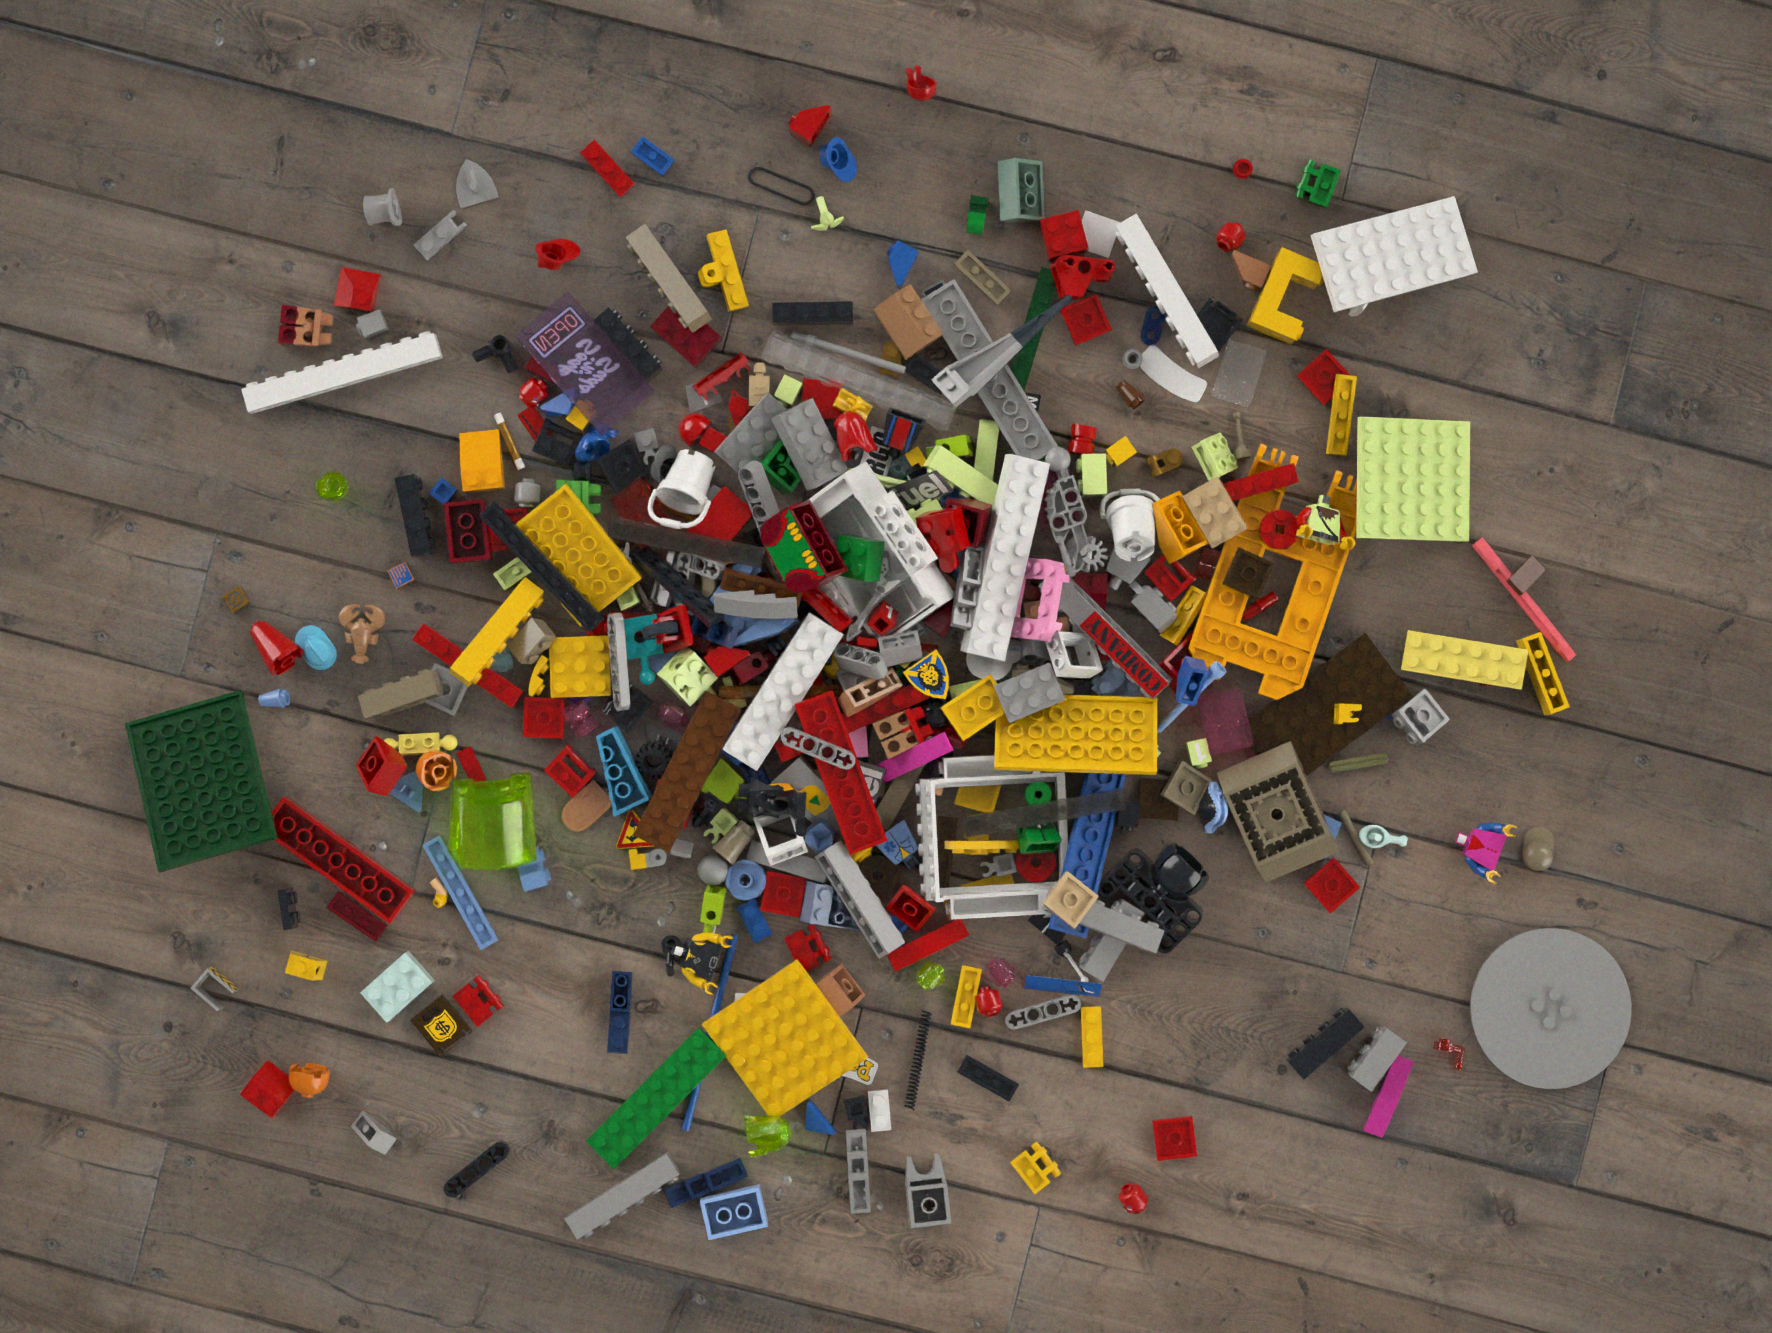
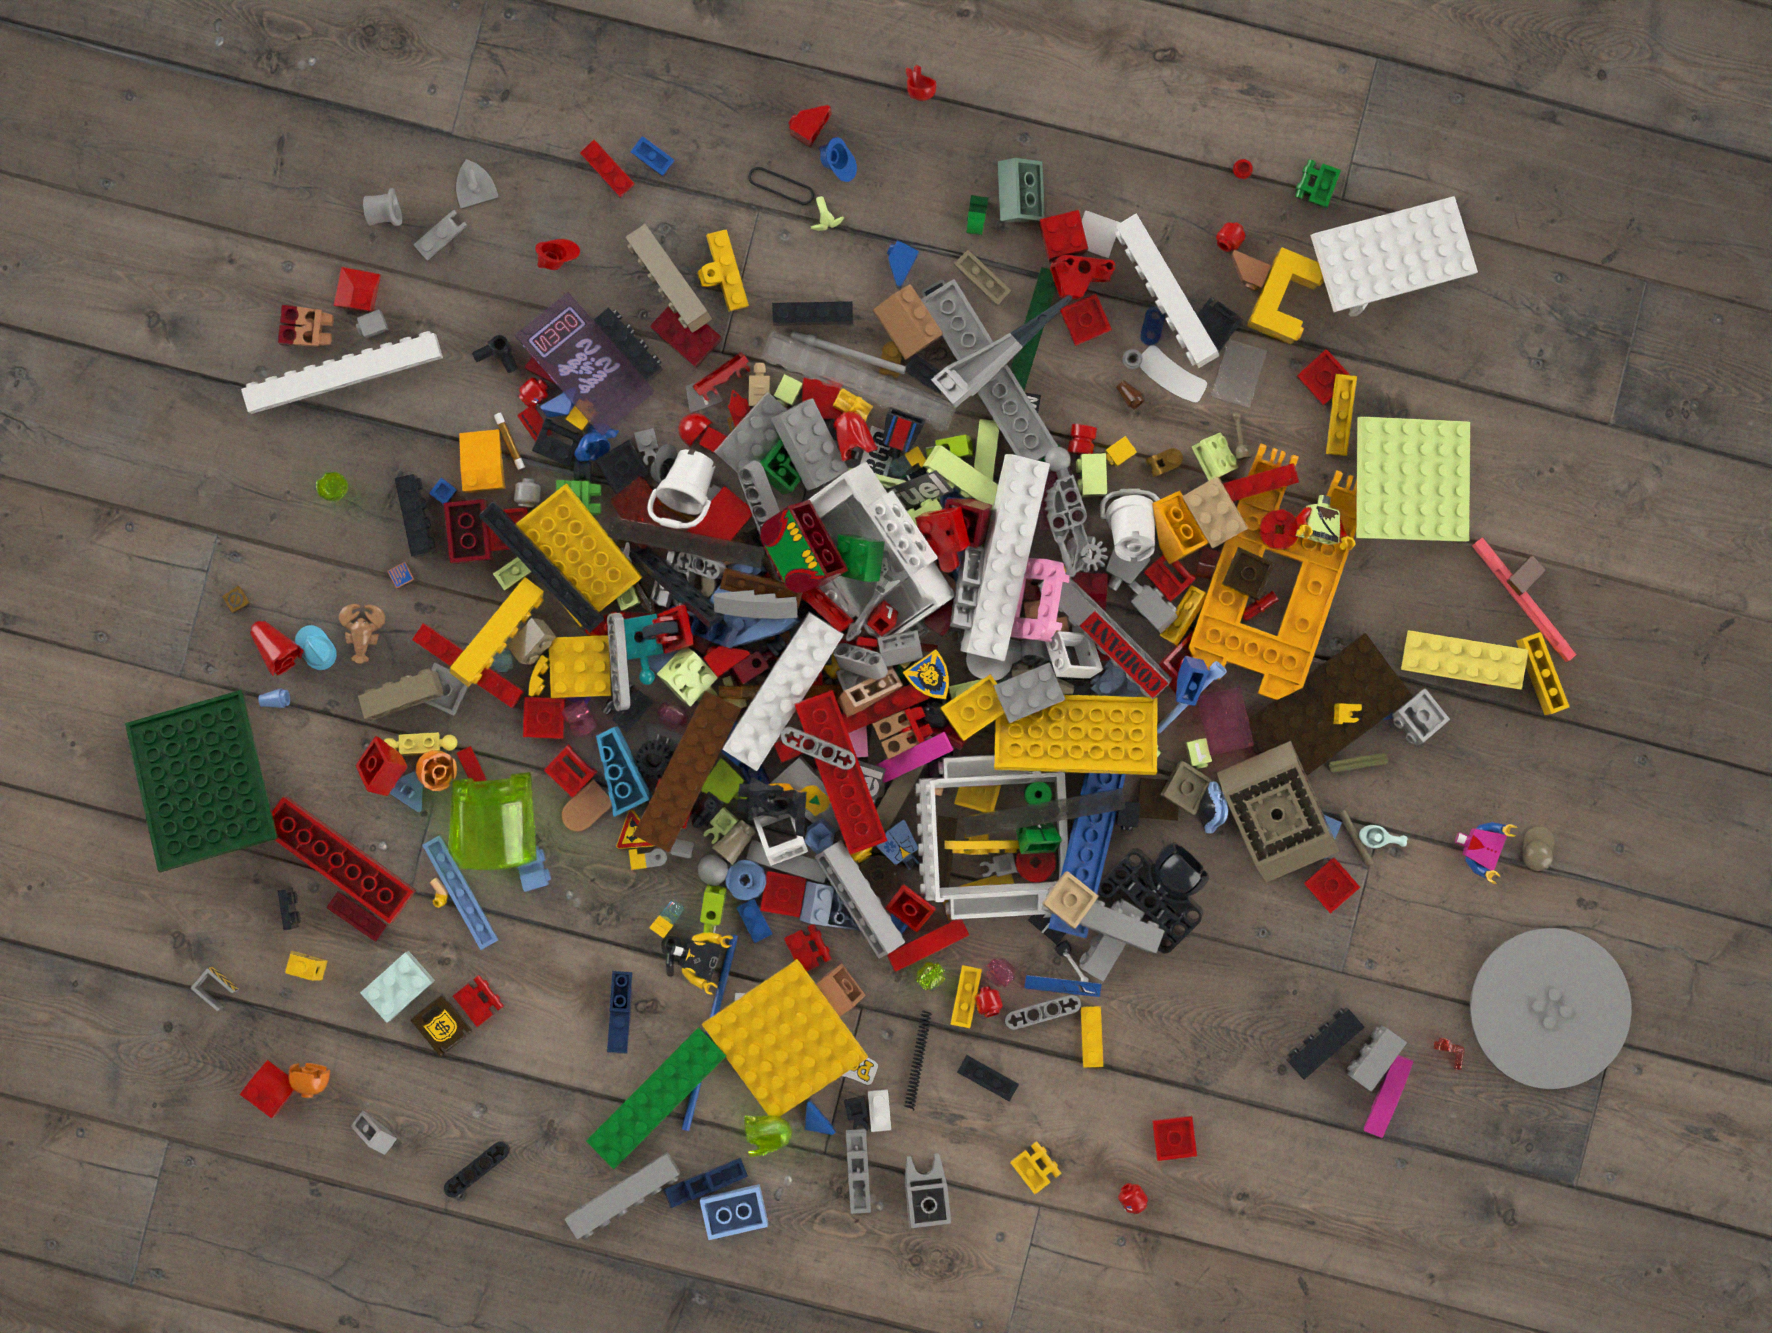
none -> leg [649,898,685,938]

